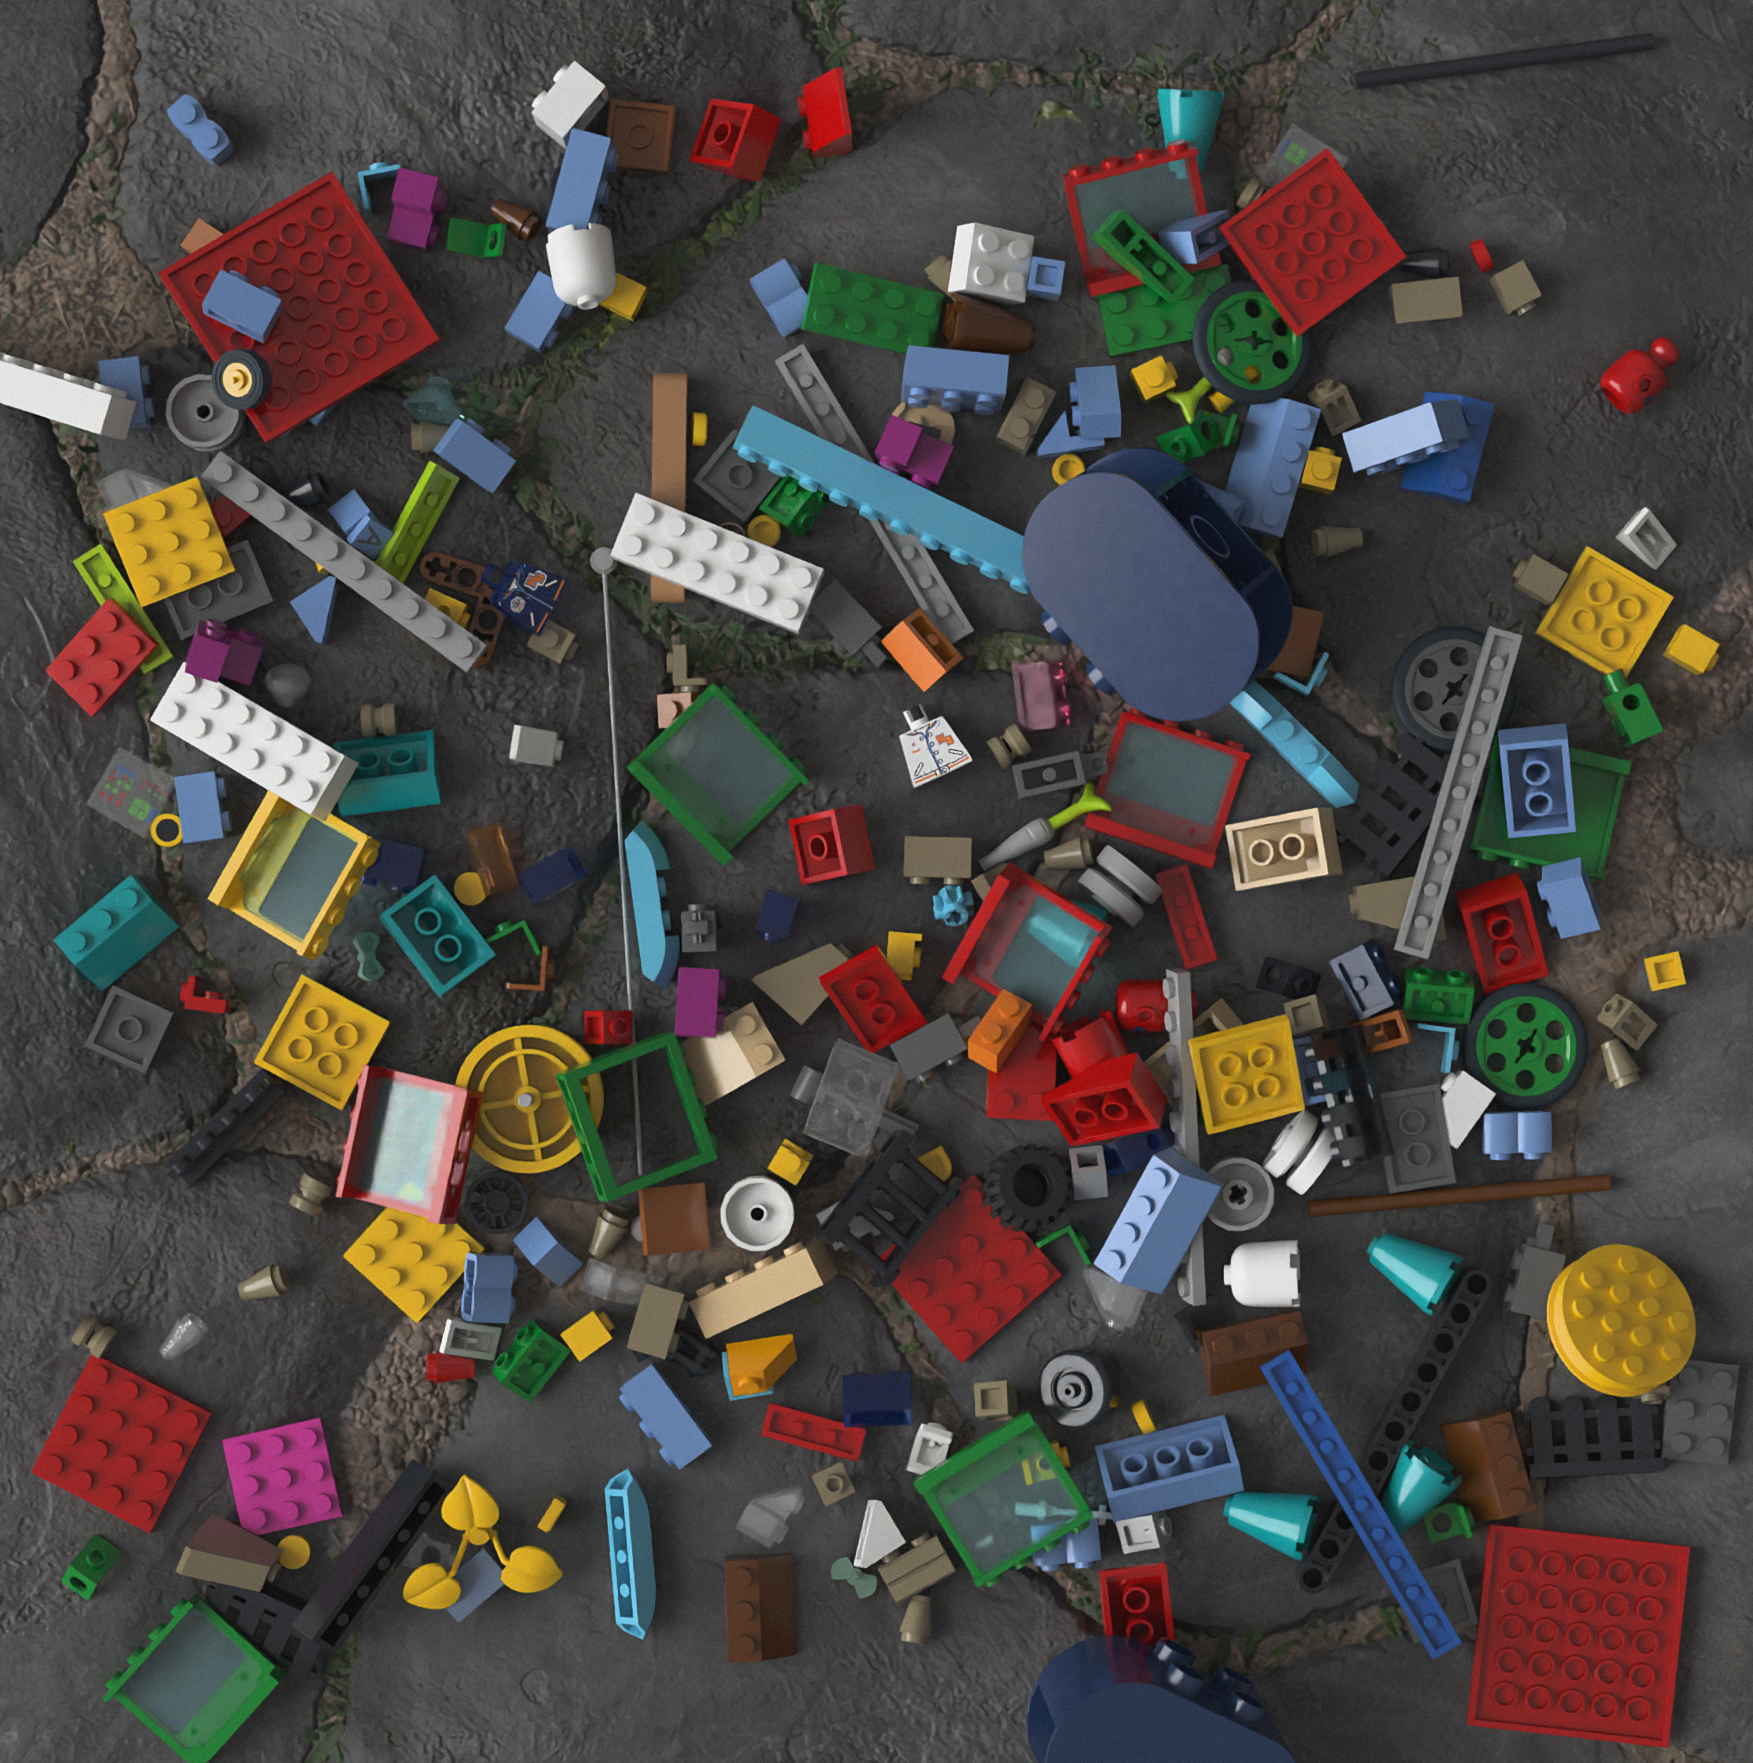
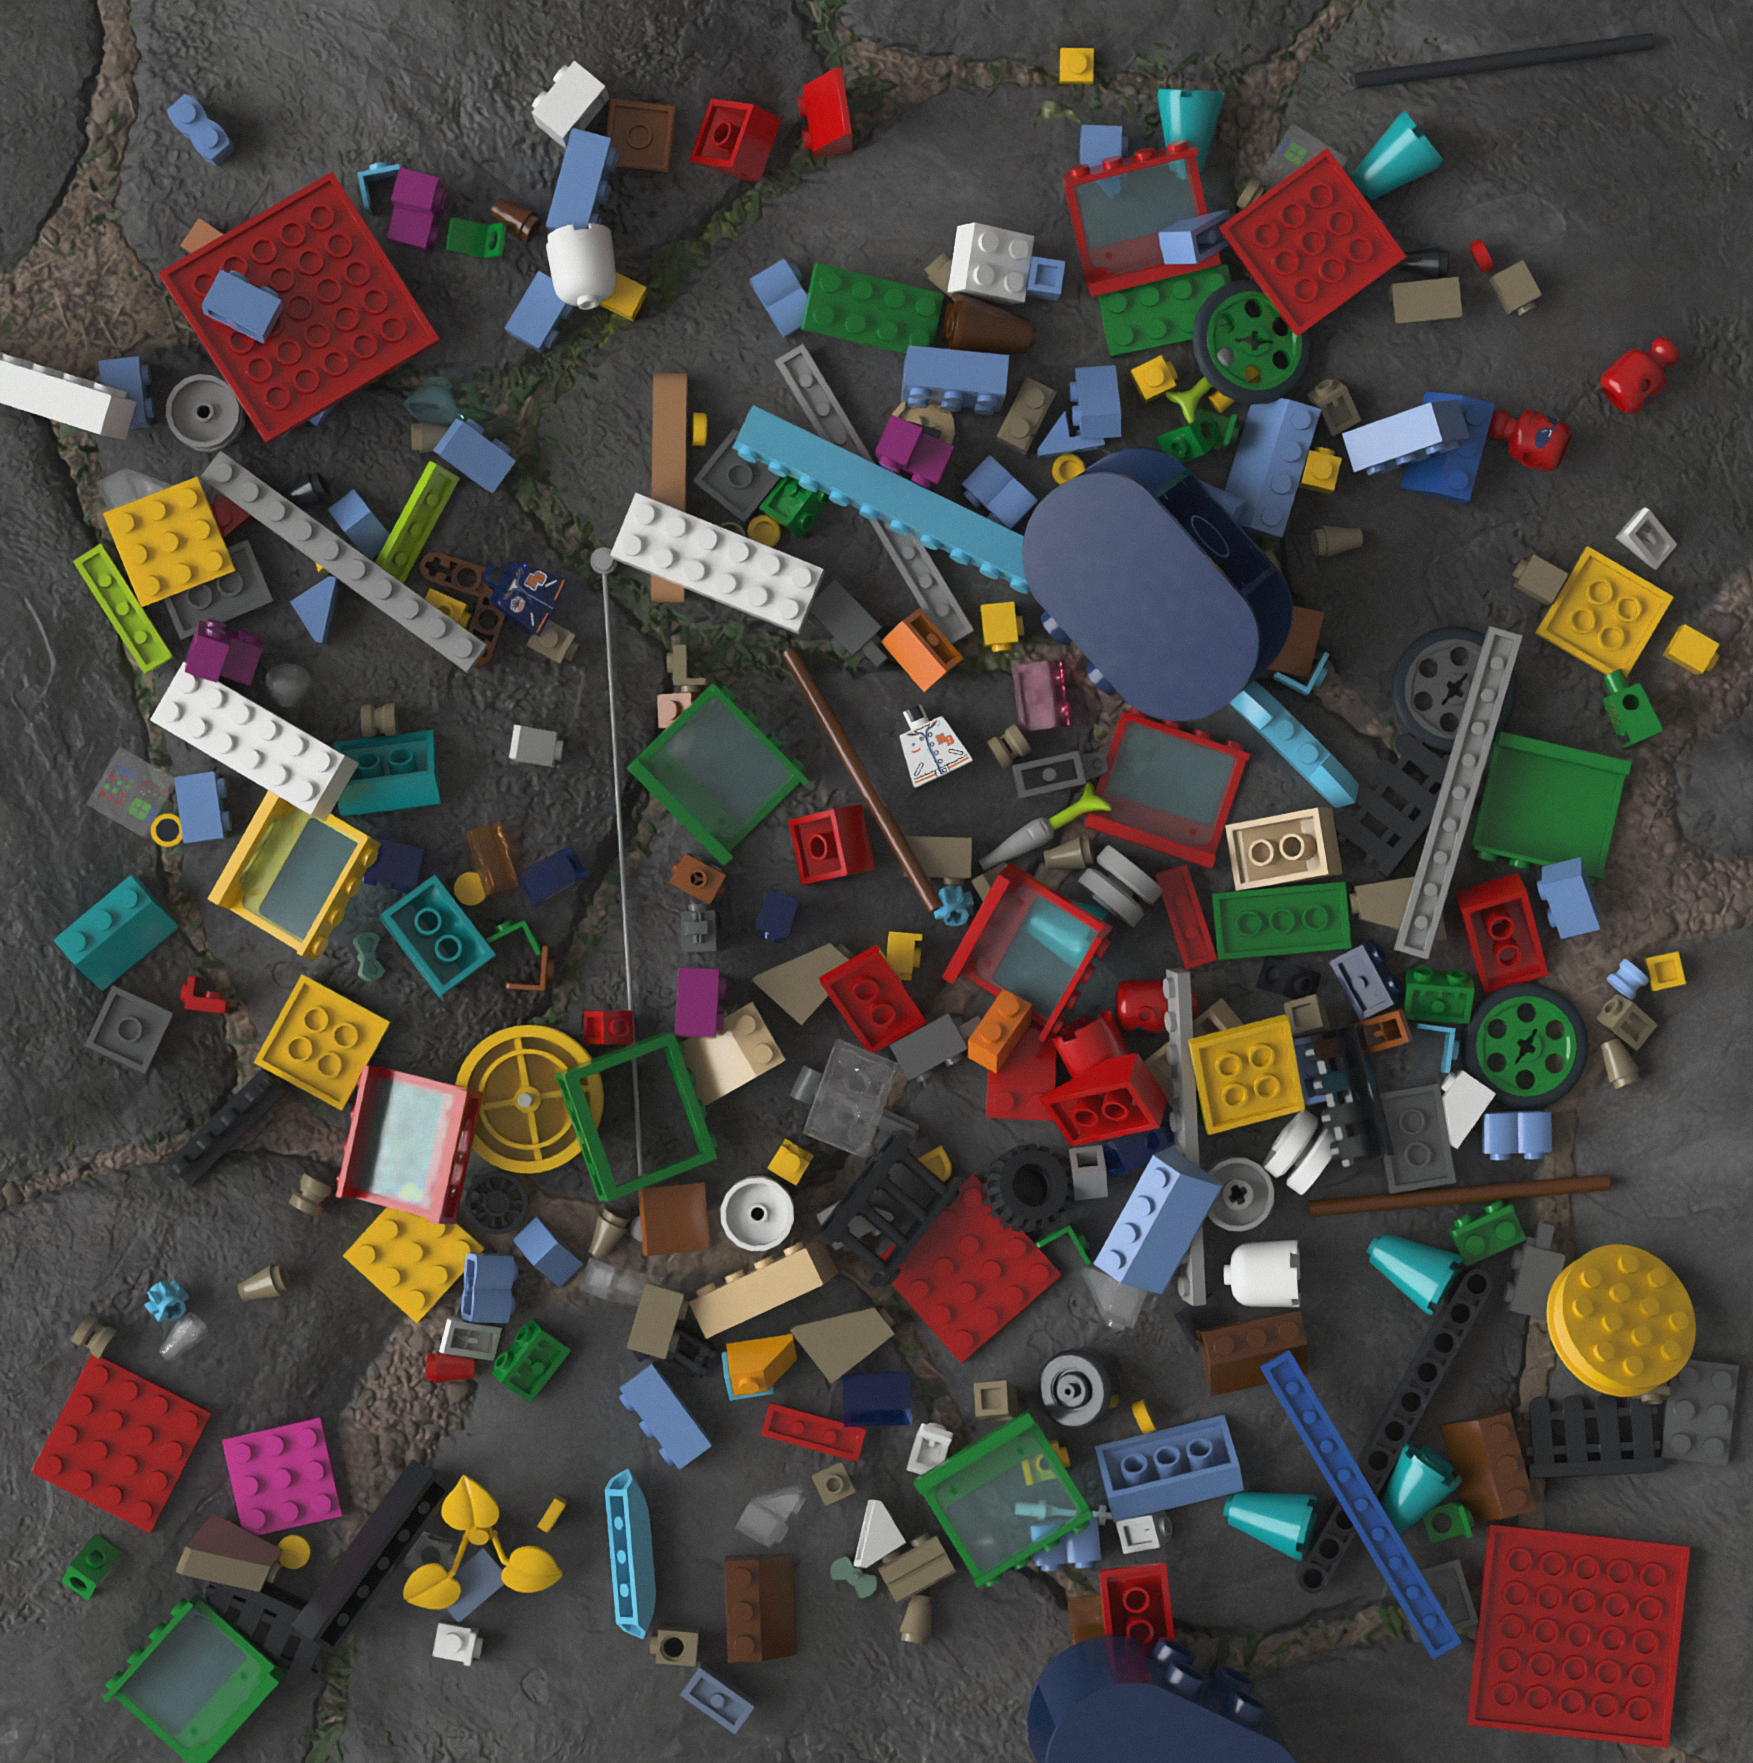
red plate [45,598,160,717] -> none
black wheel [212,349,272,410] -> none
medium blue tile [346,513,395,559] -> none
yellow brick [560,1309,615,1362] -> none
medium azure brick [625,820,680,990] -> none
green slope [1090,209,1194,304] -> none
medium blue brick [1498,723,1576,838] -> none
none -> medium azure gear [145,1280,189,1323]
none -> white bracket [432,1621,483,1666]
none -> dark tan brick [650,1625,700,1667]
none -> dark orange head [669,853,727,906]
none -> sand blue panel [680,1662,756,1734]
none -> reddish brown piece [782,647,944,914]
none -> dark tan slope [790,1305,896,1384]
none -> medium blue brick [962,455,1038,530]
none -> yellow brick [980,602,1024,652]
none -> yellow plate [1059,48,1094,84]
none -> clear orange tile [1067,1594,1105,1645]
none -> medium blue slope [1079,125,1128,199]
none -> green plate [1211,882,1352,960]
none -> teal cone [1351,111,1446,200]
none -> green bracket [1448,1199,1527,1267]
none -> red piece [1487,409,1572,472]
none -> light blue wheel [1606,959,1650,1001]

